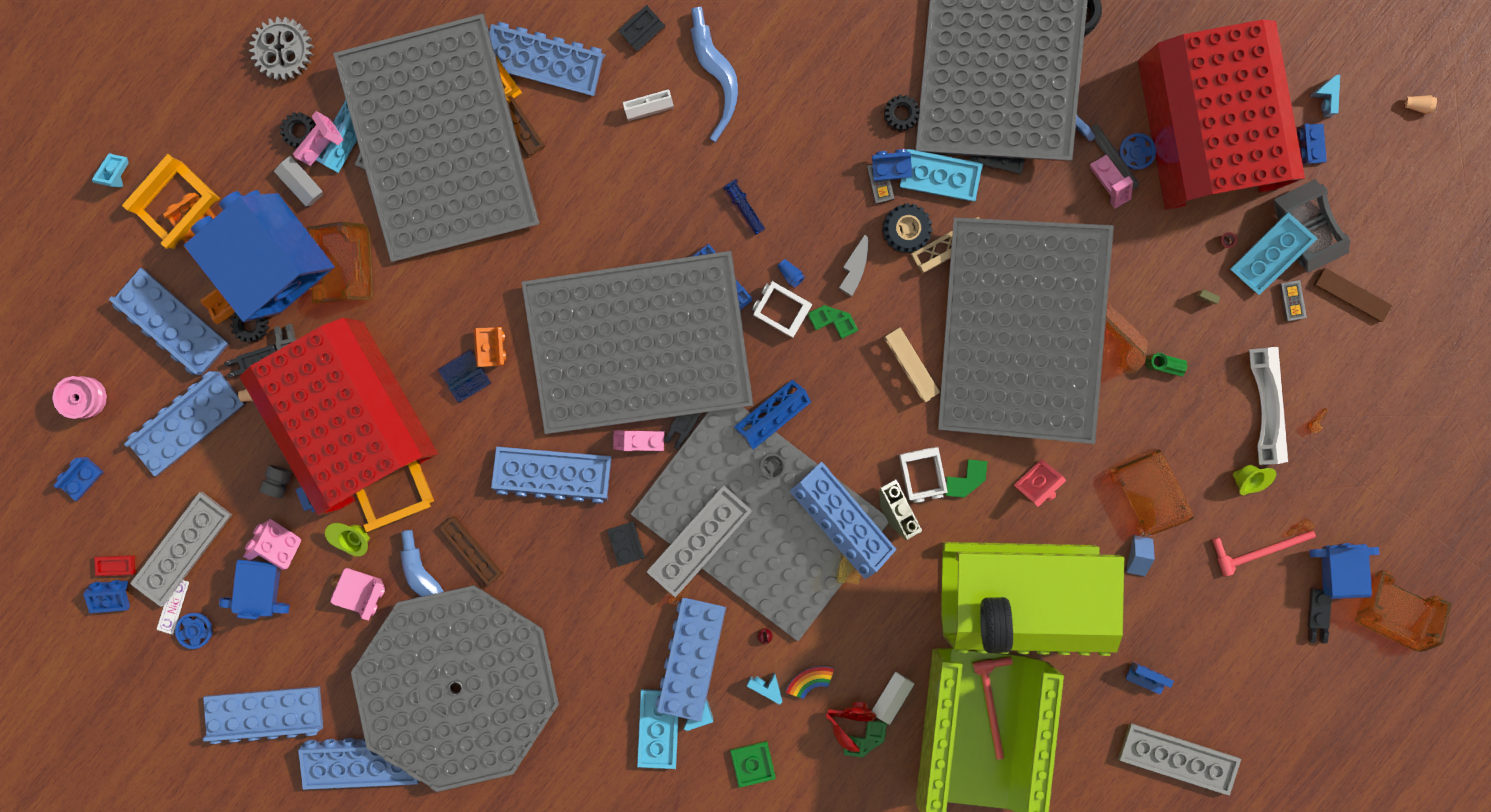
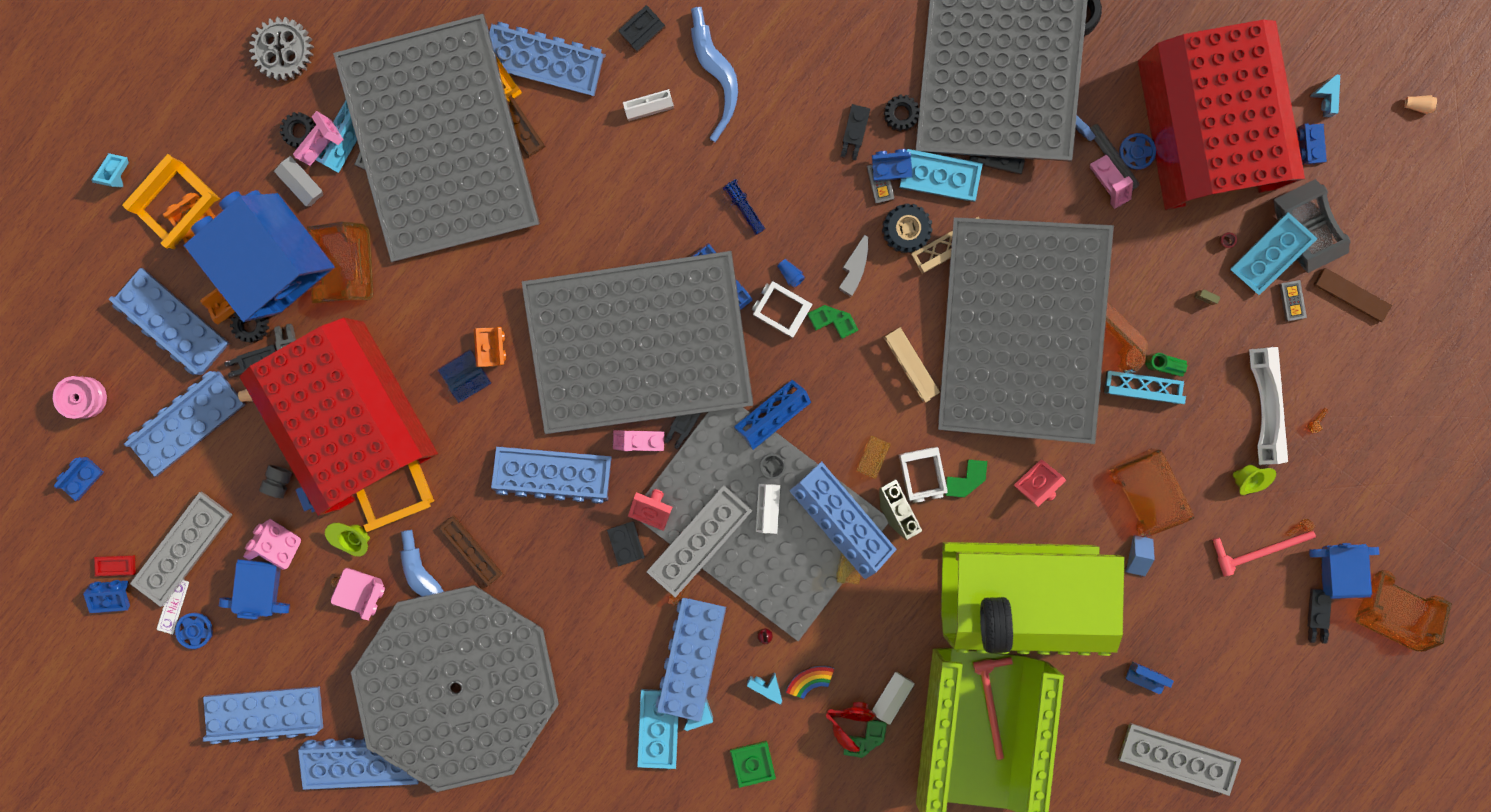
none -> coral tile [628,489,673,531]
none -> white piece [756,484,780,534]
none -> black hinge [840,104,870,160]
none -> clear yellow panel [856,436,891,479]
none -> medium azure fence [1104,371,1186,404]

